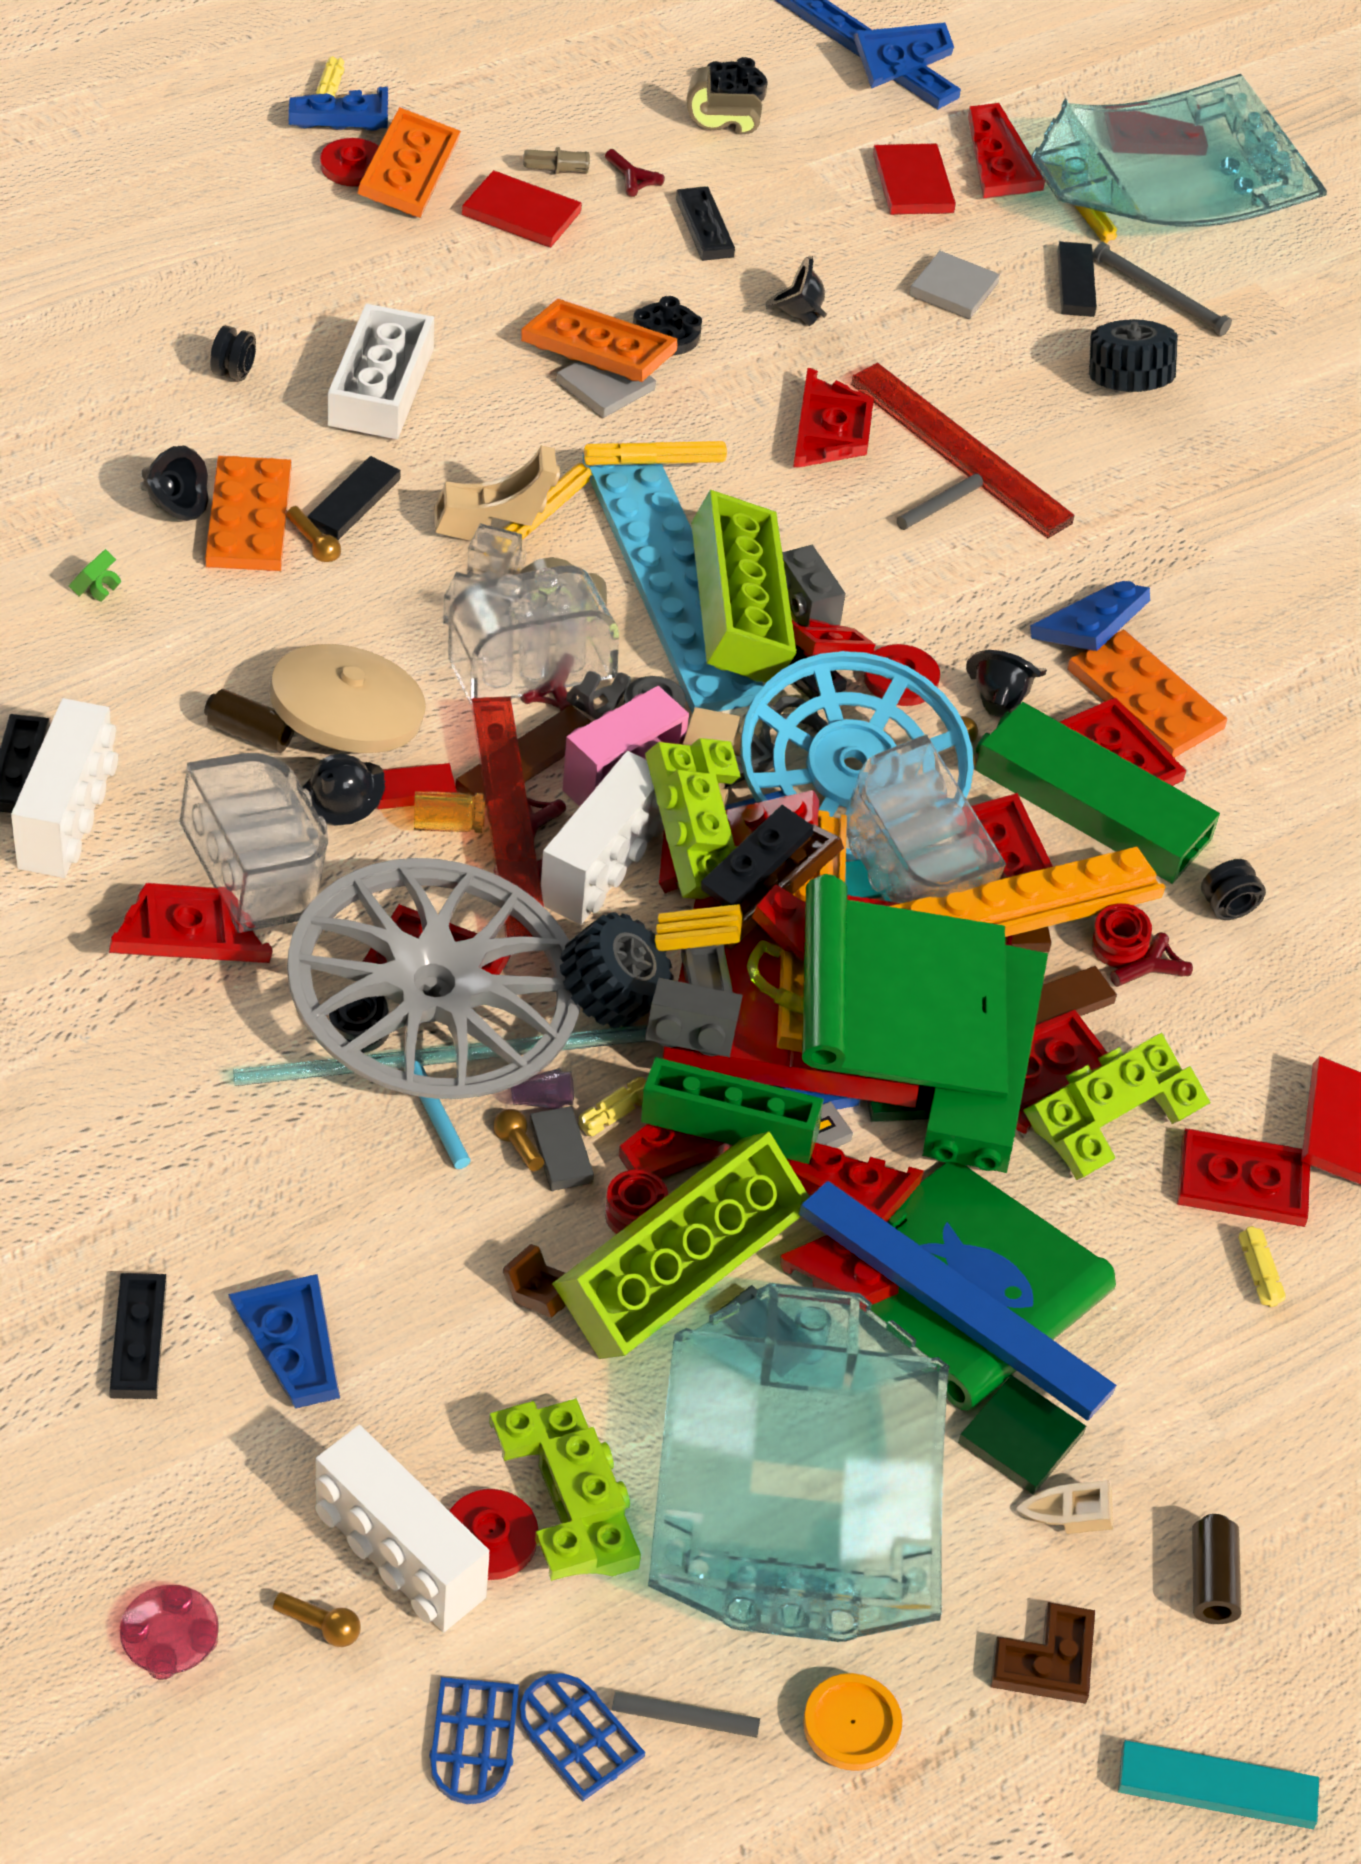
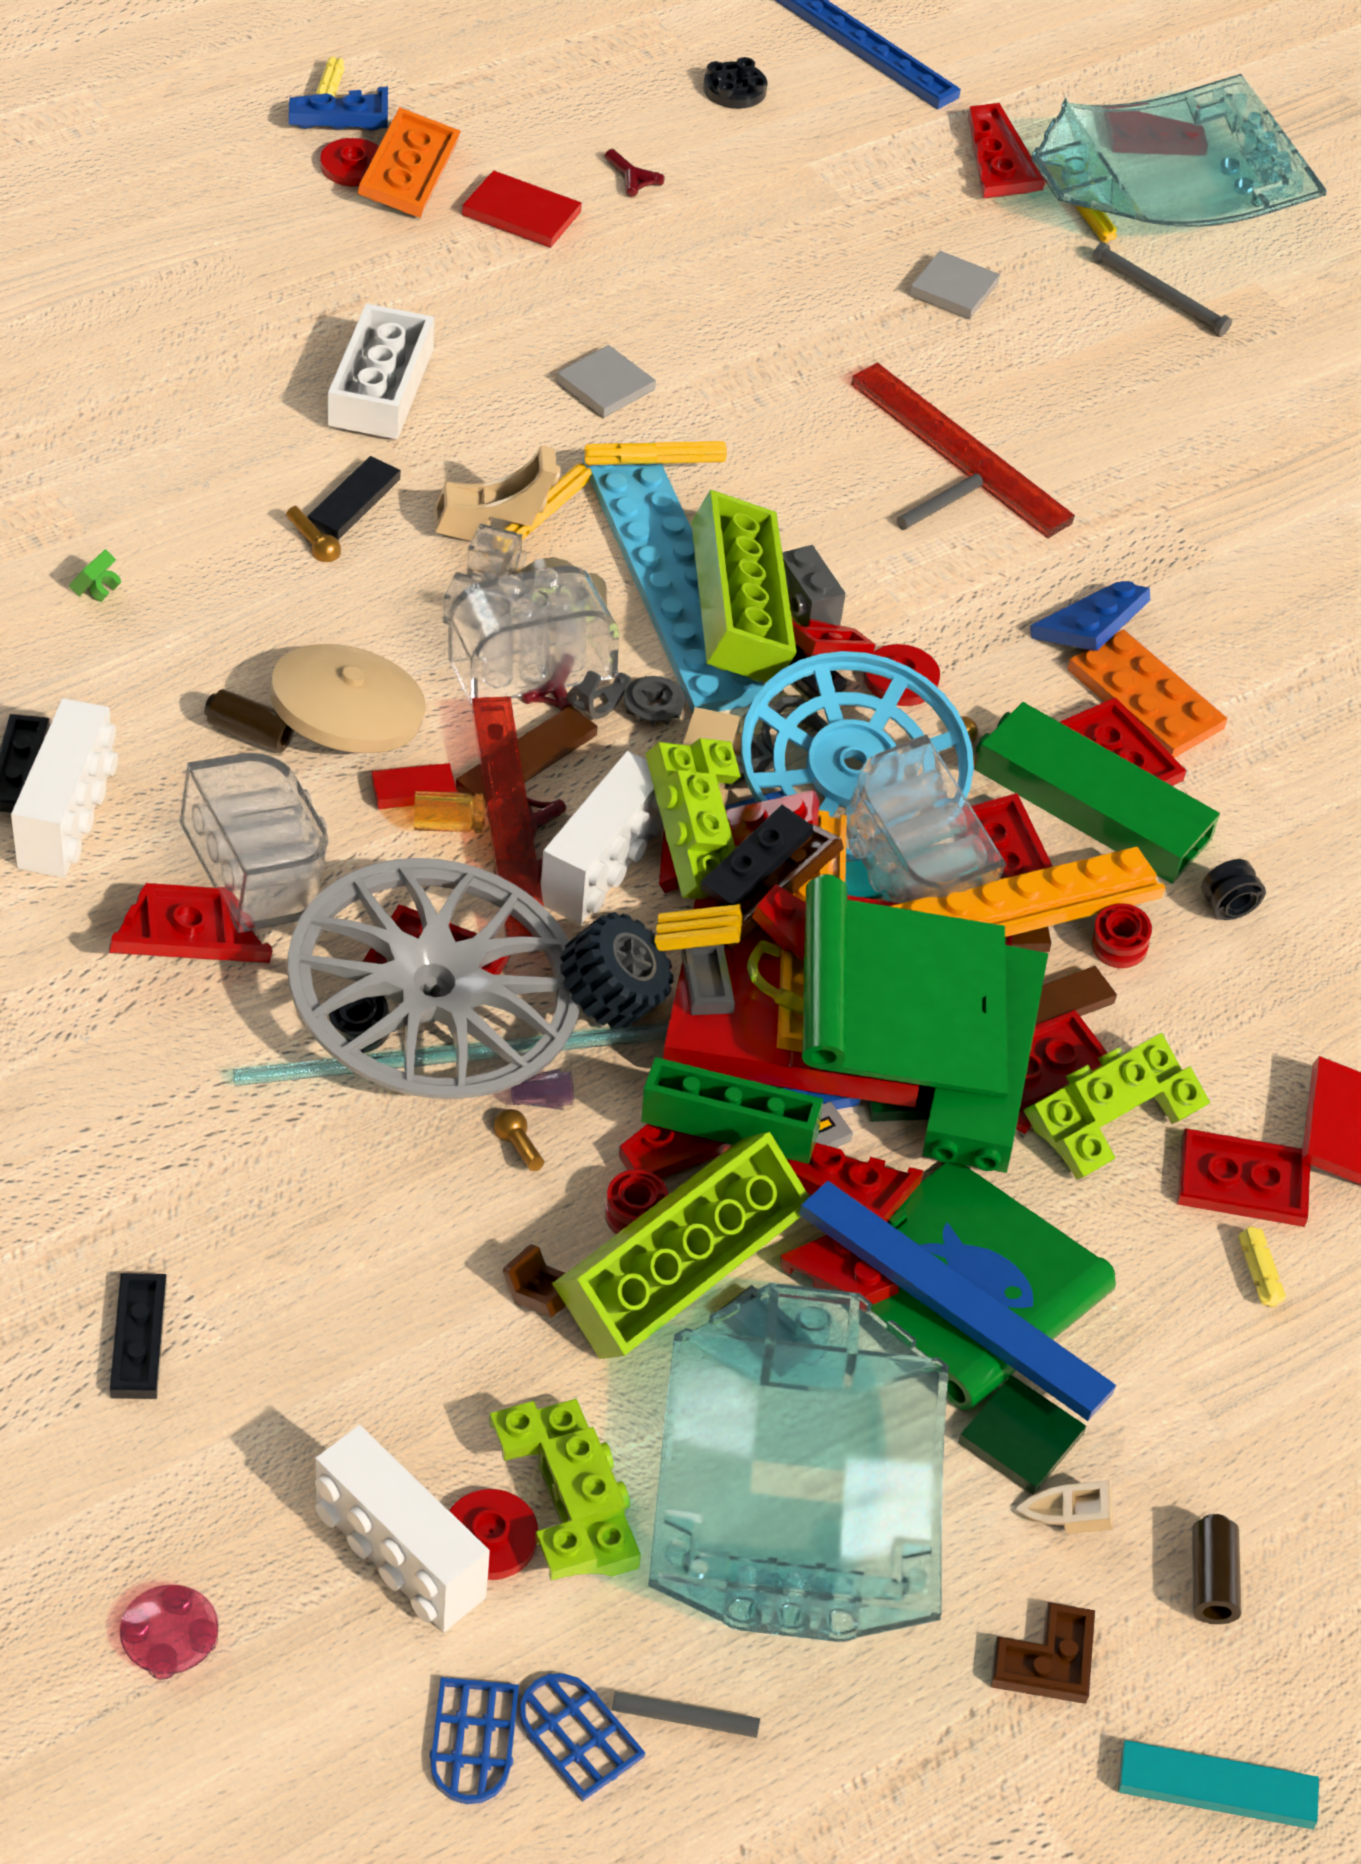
black helmet [141,445,209,521] -> none
orange plate [205,455,292,571] -> none
black wheel [210,325,256,381] -> none
blue wing [228,1274,341,1409] -> none
pearl gold bar [273,1592,361,1647] -> none
black helmet [299,754,385,826] -> none
medium azure bar [414,1061,471,1169] -> none
orange plate [521,298,677,382] -> none
dark tan axle [523,147,590,174] -> none
dark grey tile [529,1106,594,1191] -> none
bright pink brick [563,686,689,807] -> none
light yellow axle [578,1077,646,1136] -> none
black tile [633,296,702,356] -> none
dark grey brick [645,978,743,1057] -> none
black tile [676,186,735,261] -> none
dark tan animal [686,66,762,134] -> none
black helmet [766,256,828,326] -> none
red wing [793,368,874,468] -> none
light orange piece [803,1673,903,1771] -> none
blue wing [854,22,954,89] -> none
red tile [873,143,956,215] -> none
black helmet [966,650,1047,718] -> none
black tile [1057,241,1097,317] -> none
black wheel [1089,319,1178,392] -> none
dark red piece [1110,932,1193,987] -> none

